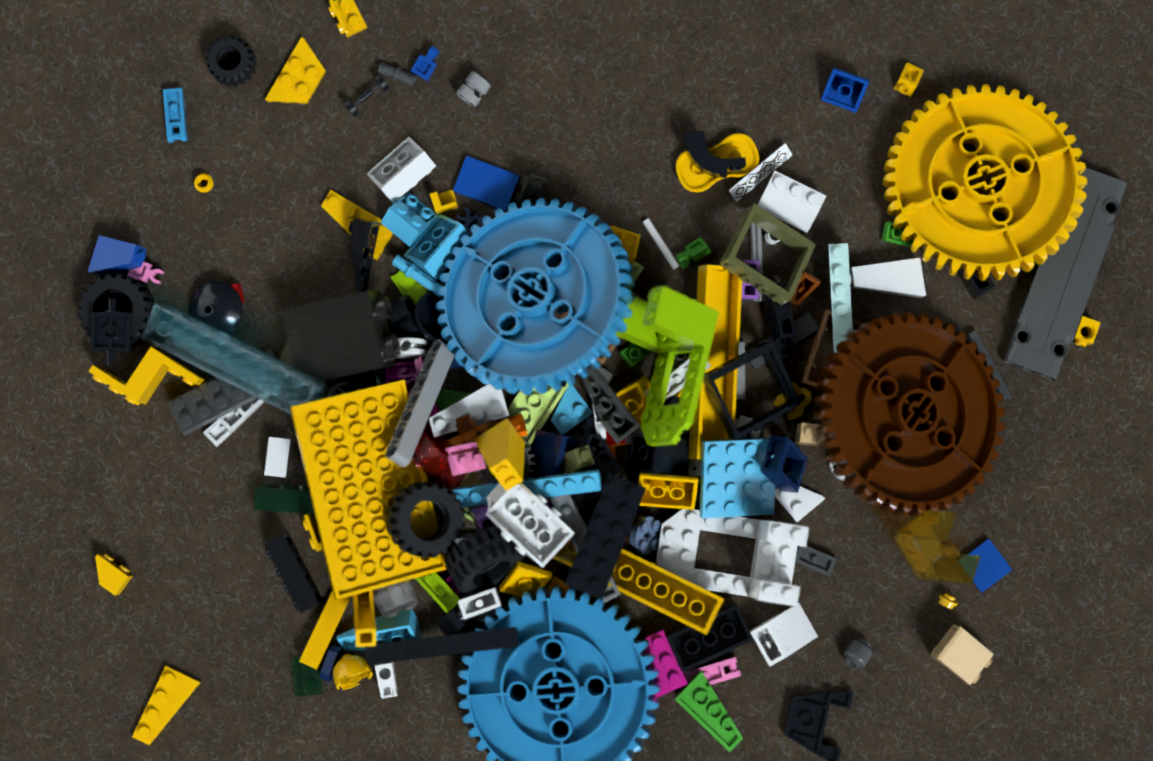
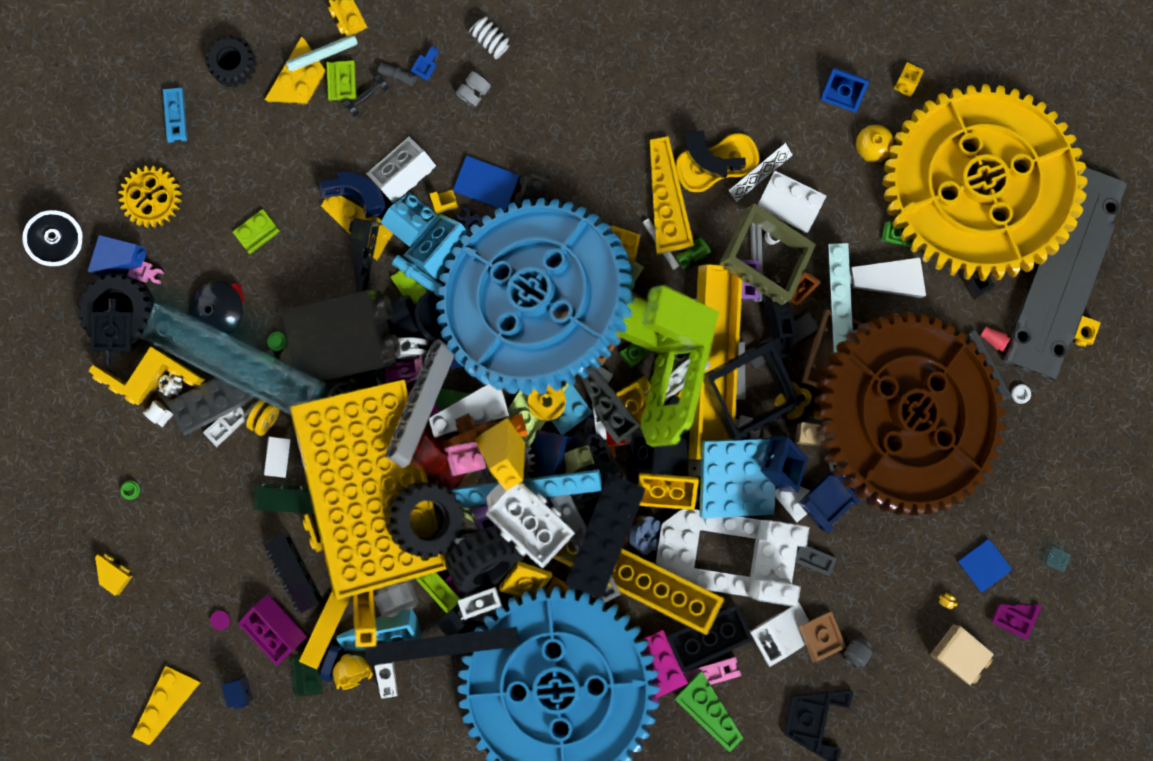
yellow plate [194,174,214,193] -> none
clear yellow windscreen [894,510,980,584] -> none
none -> black dish [23,210,82,266]
none -> yellow gear [119,166,182,228]
none -> bright green plate [120,481,140,500]
none -> white leg [143,401,173,427]
none -> white gear [158,373,182,397]
none -> magenta tile [210,610,231,630]
none -> dark blue brick [221,676,253,710]
none -> lime plate [233,209,280,254]
none -> magenta slope [238,595,307,666]
none -> yellow head [246,398,280,436]
none -> bright green plate [267,332,287,351]
none -> light aqua axle [286,35,357,72]
none -> dark blue arch [319,172,385,218]
none -> lime plate [327,61,357,101]
none -> white piece [469,16,509,59]
none -> yellow plate [528,385,566,421]
none -> yellow wing [650,136,694,255]
none -> dark blue panel [798,472,861,533]
none -> medium nougat plate [798,611,846,662]
none -> yellow cylinder [856,124,894,163]
none -> coral cone [981,326,1011,352]
none -> magenta wing [990,605,1042,640]
none -> white tile [1011,384,1031,404]
none -> clear light blue plate [1044,547,1071,573]

